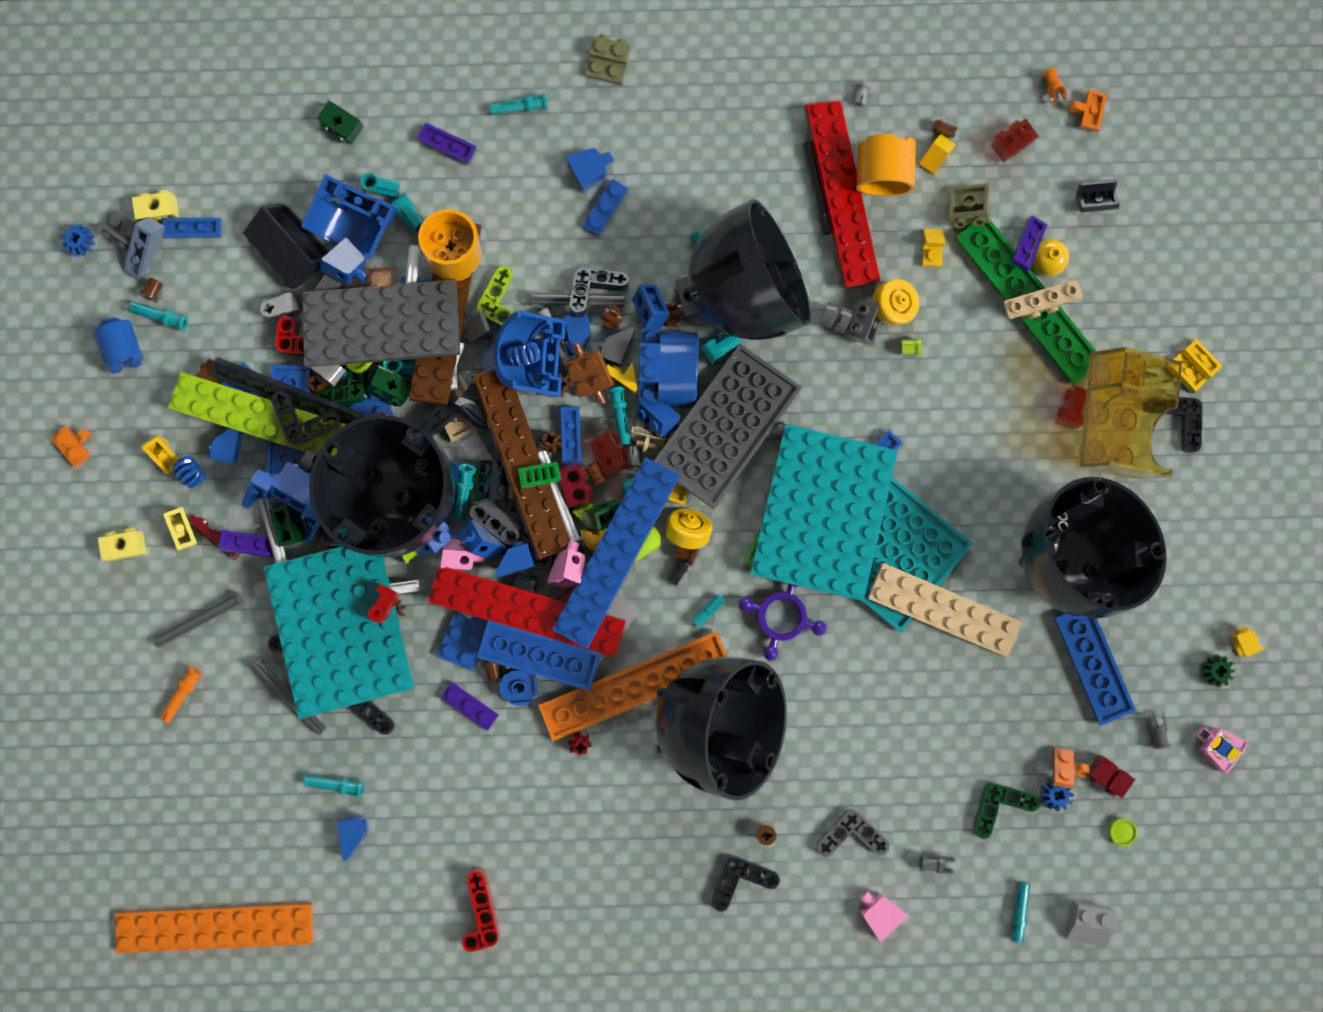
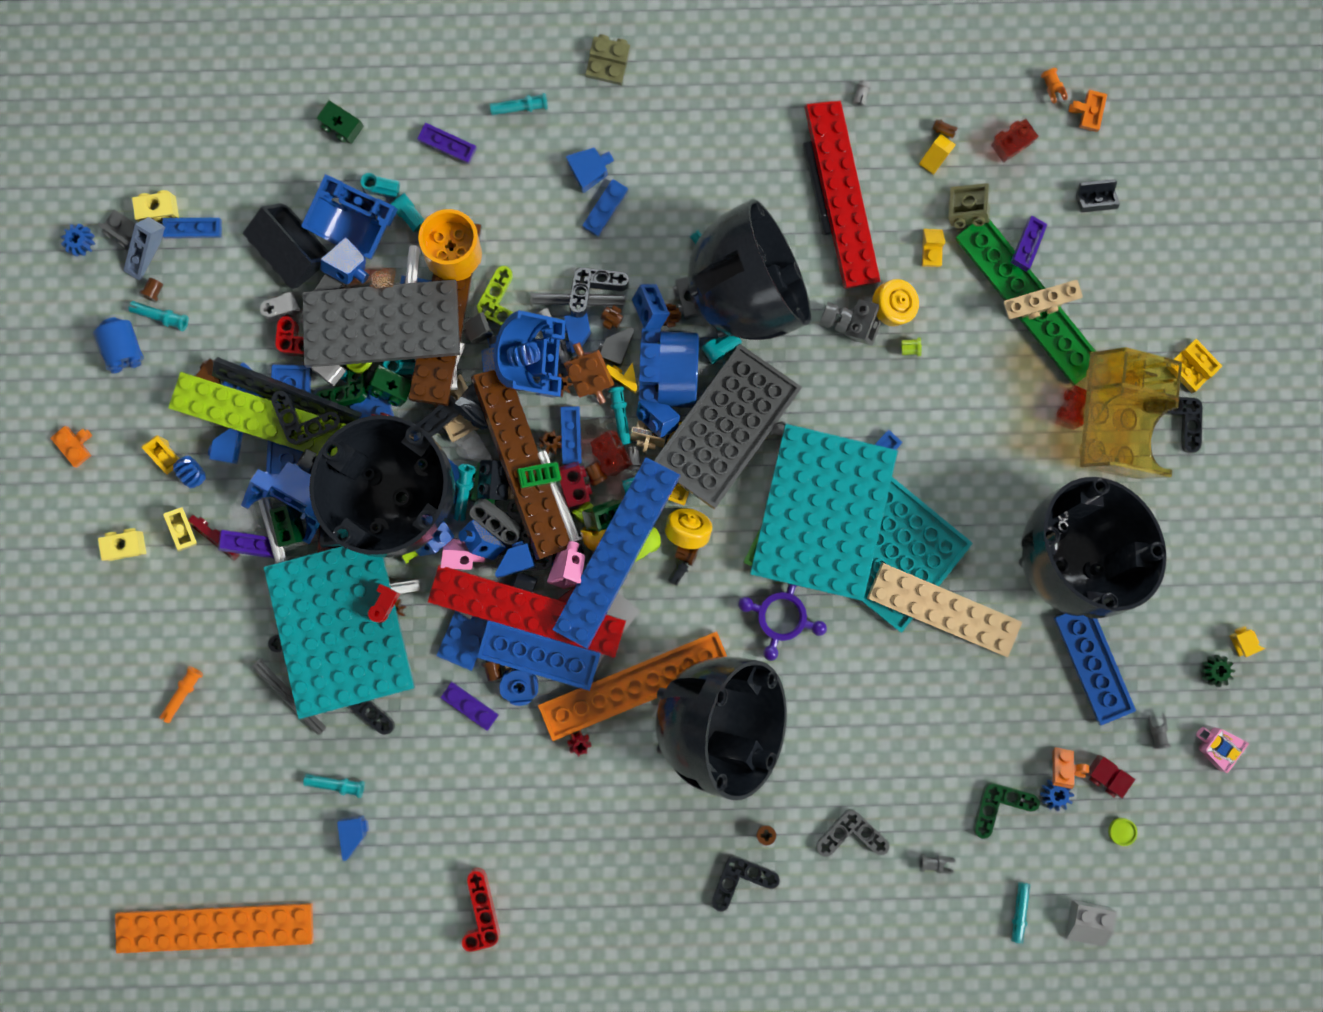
dark grey axle [153,592,245,648] -> none
reddish brown bush [308,376,329,394] -> none
teal axle [691,594,725,628] -> none
light orange brick [857,134,916,196] -> none
bright pink torso [859,891,908,942] -> none
yellow cylinder [1031,239,1069,278] -> none

